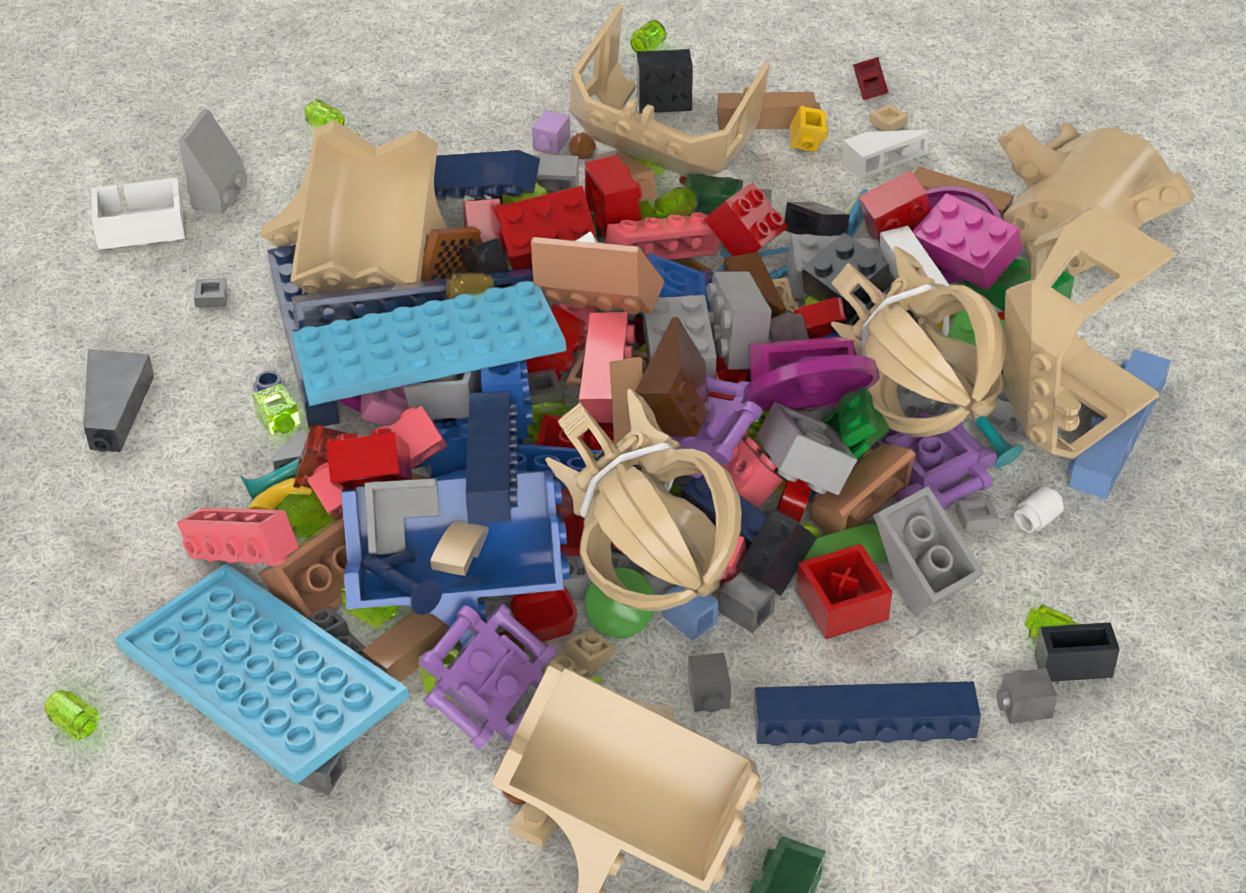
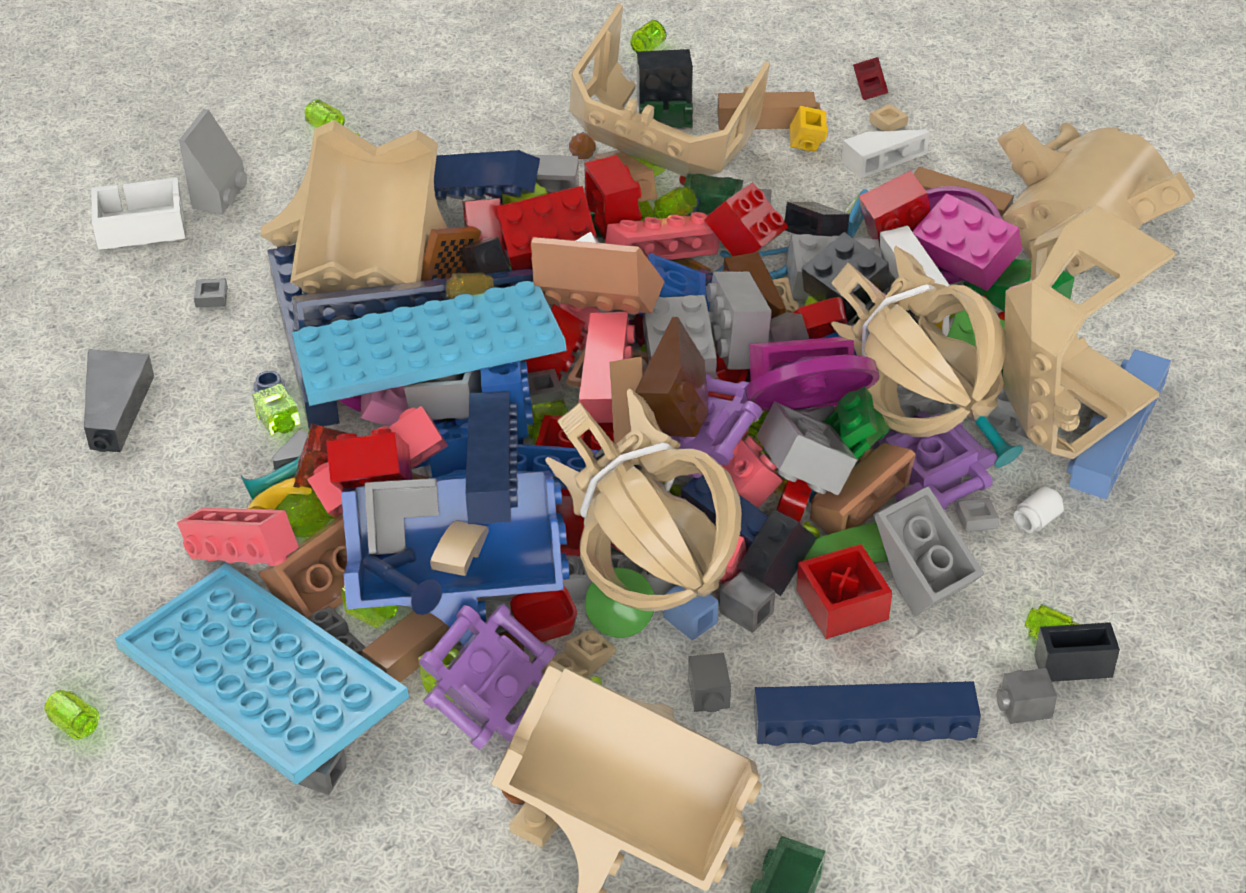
lavender brick [532,110,571,155] -> none
none -> dark green hinge [639,101,693,128]

